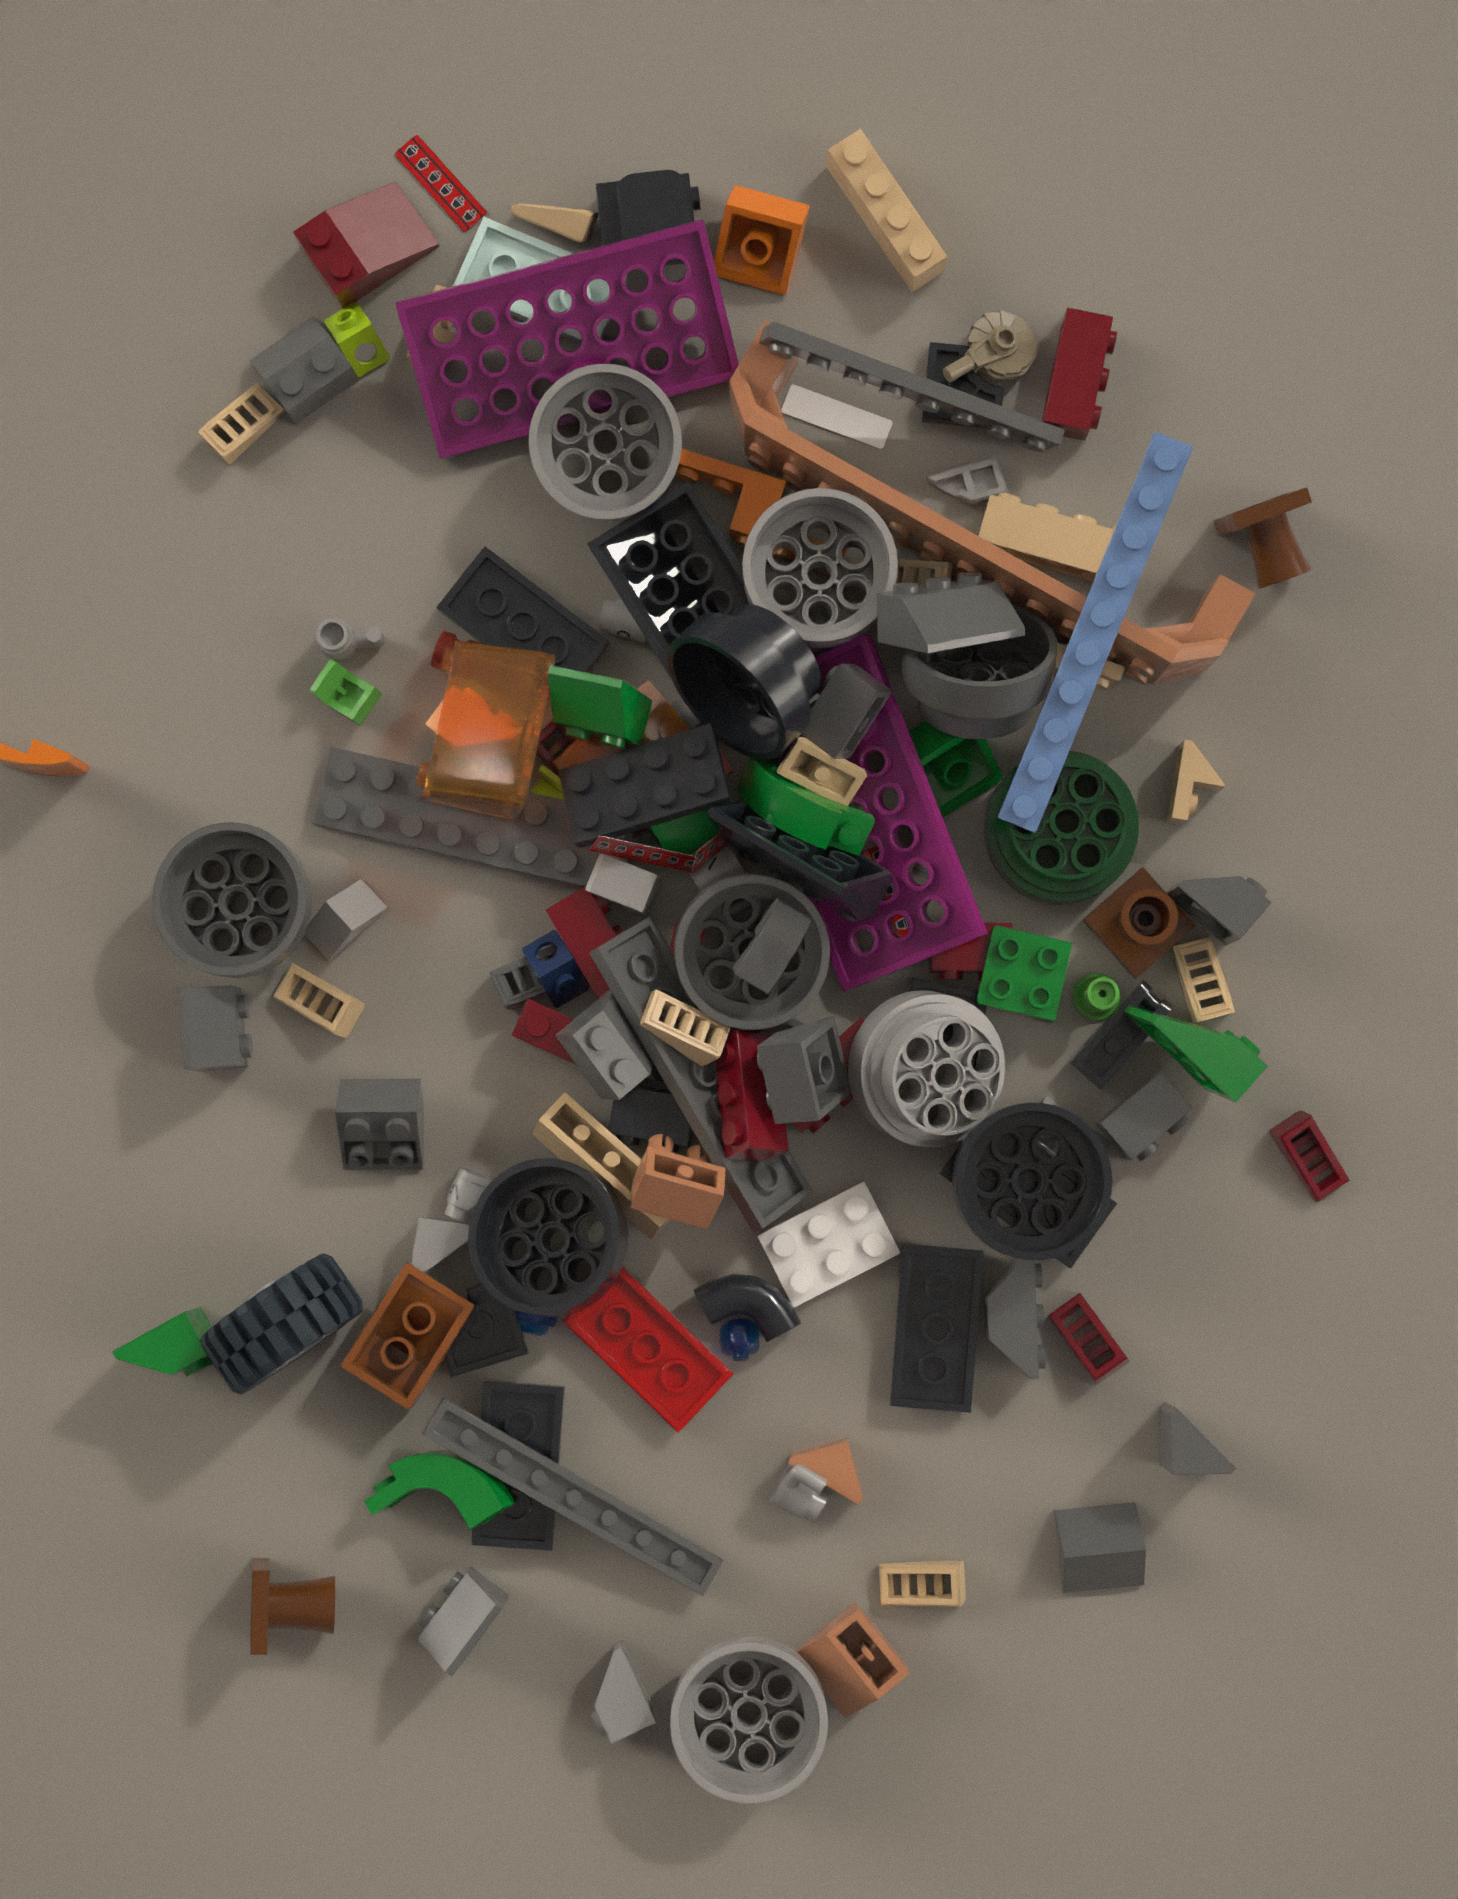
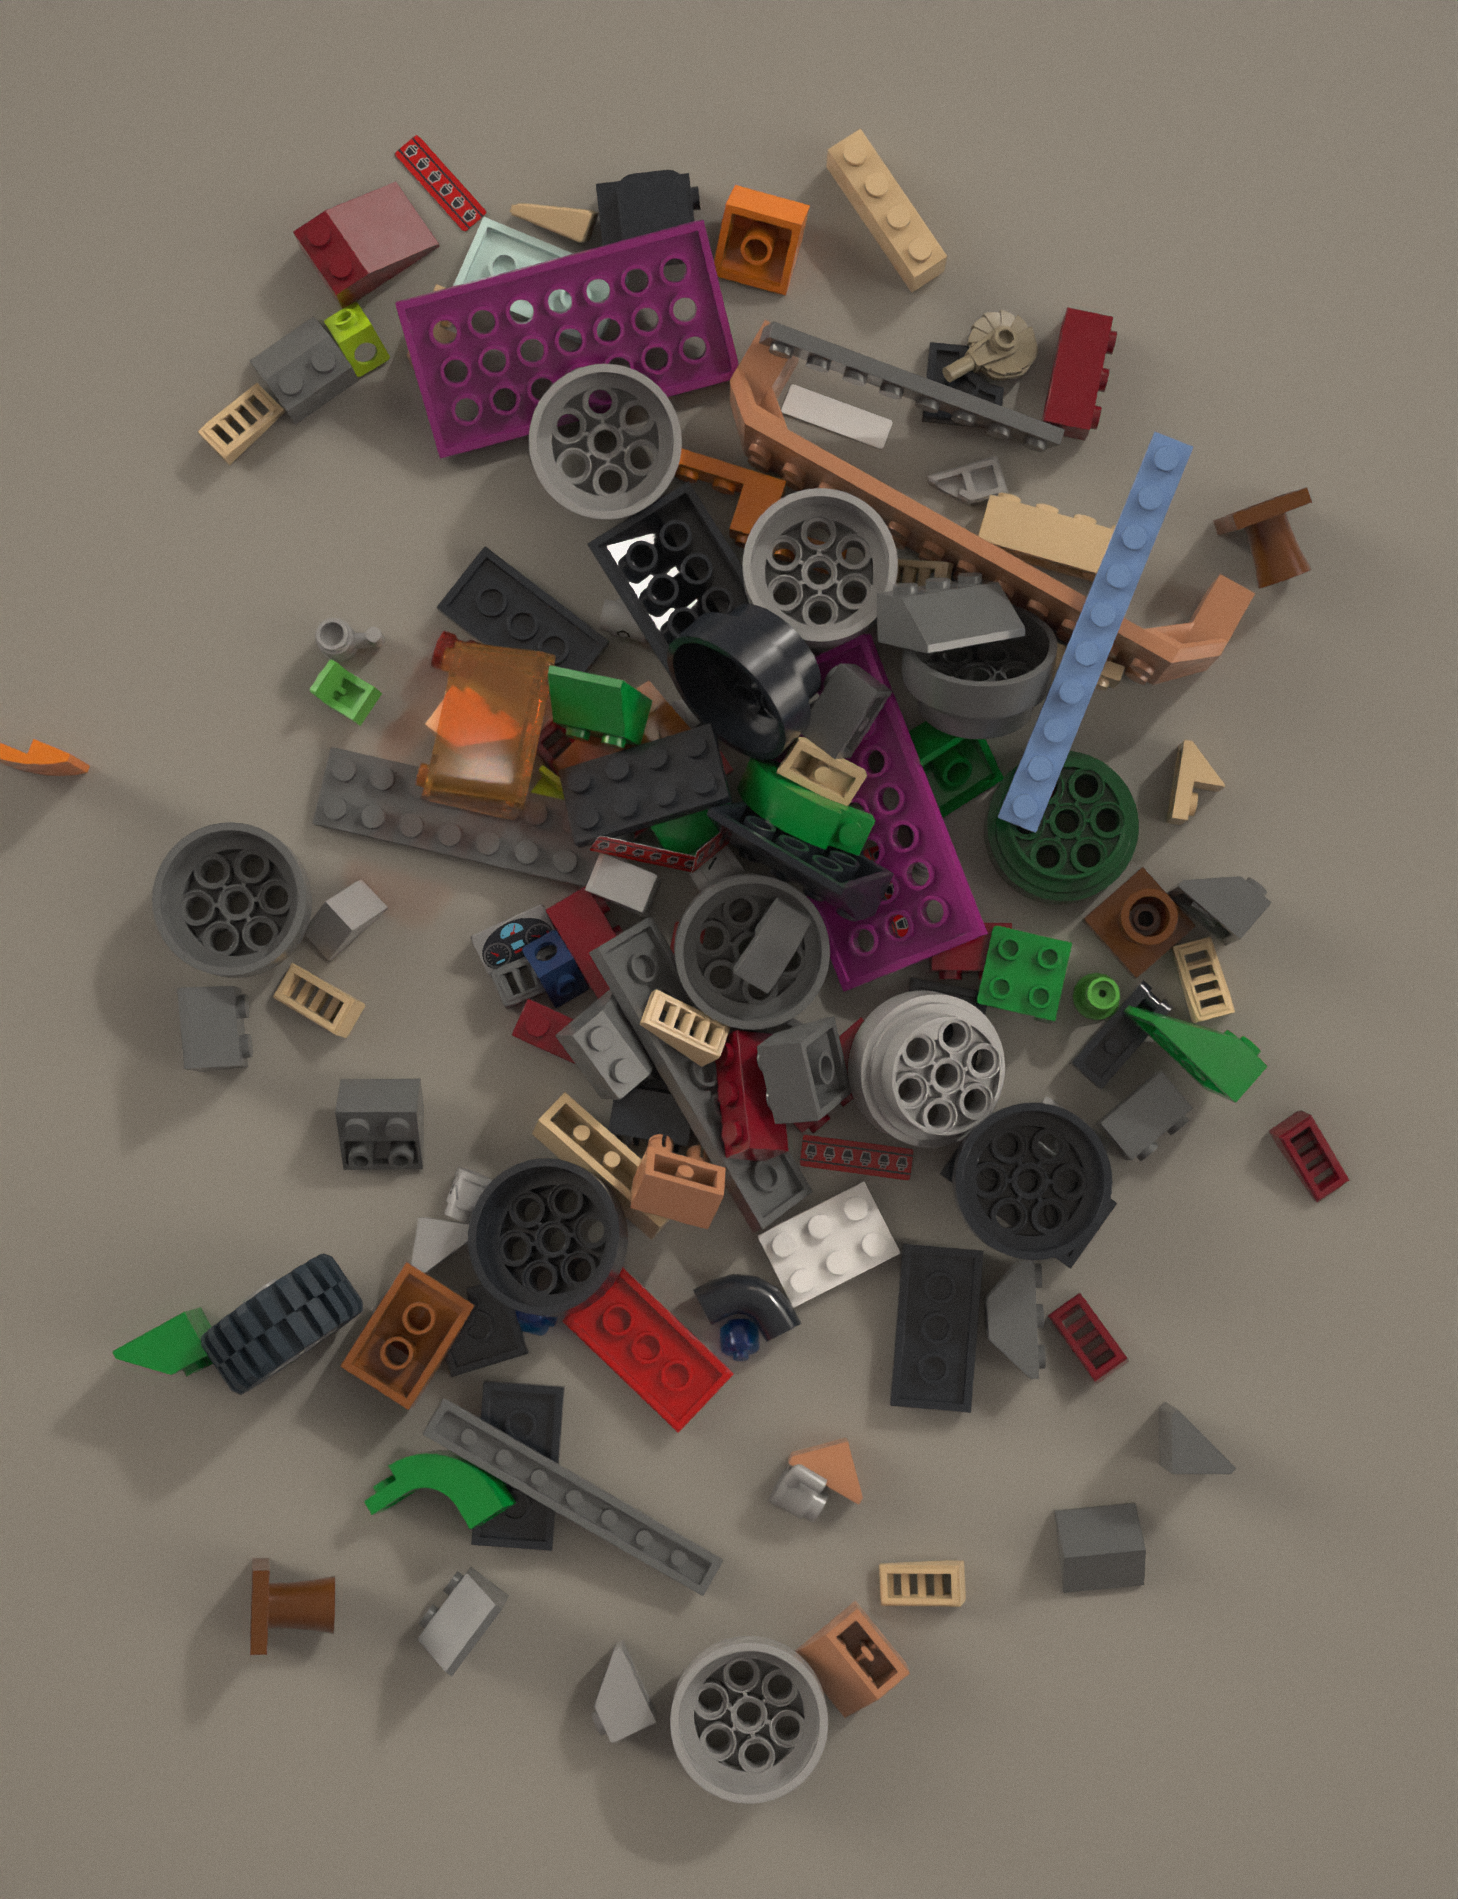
none -> slope [470,904,555,975]
none -> red sticker [800,1135,914,1180]

